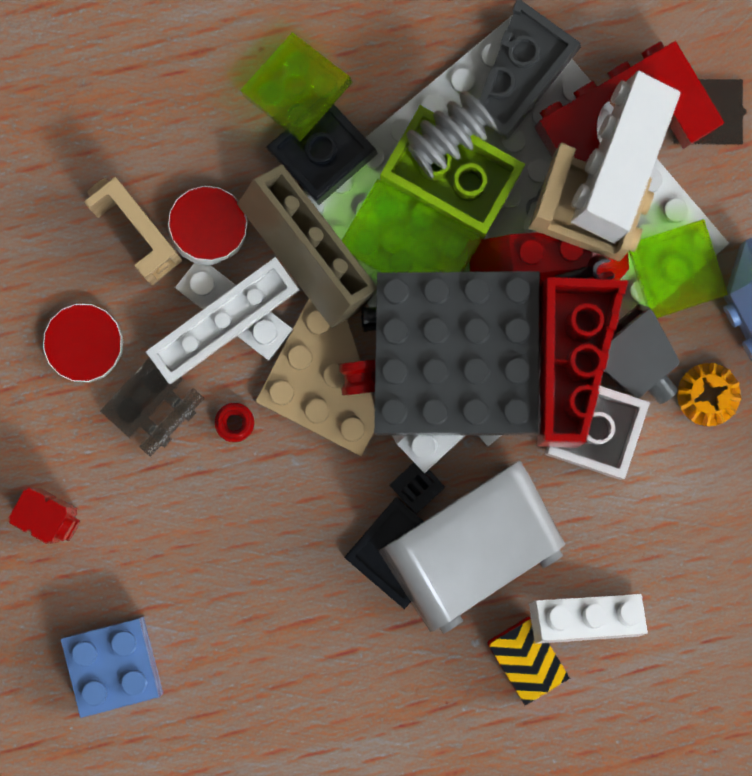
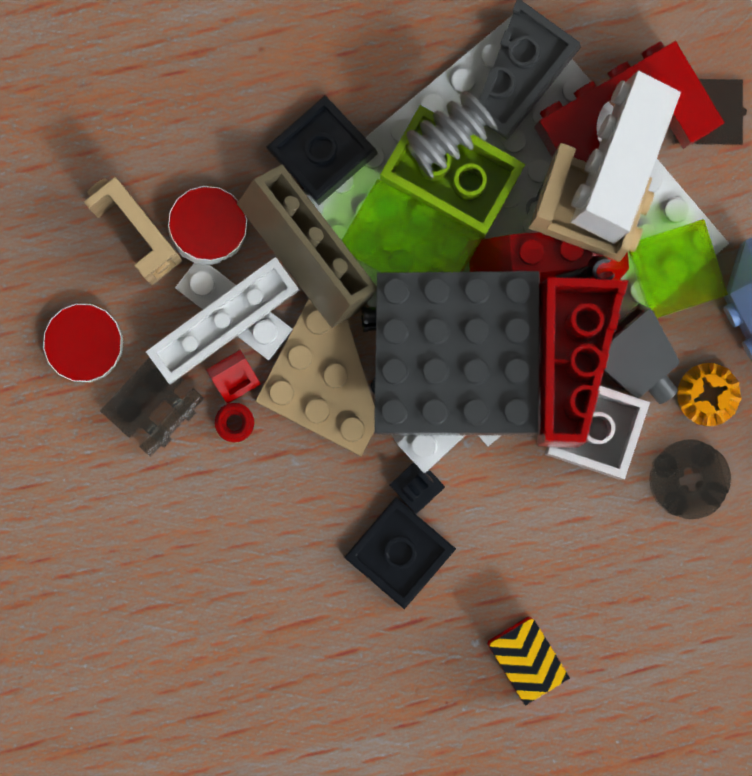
red brick [9,487,80,544] -> none
medium blue brick [61,616,164,718] -> none
clear neon green plate [240,32,353,141] -> none
red wheel [338,359,376,396] -> none
light grey windscreen [378,460,566,634] -> none
white plate [529,594,648,644] -> none
none -> red plate [206,350,261,404]
none -> clear smoke plate [649,439,731,519]

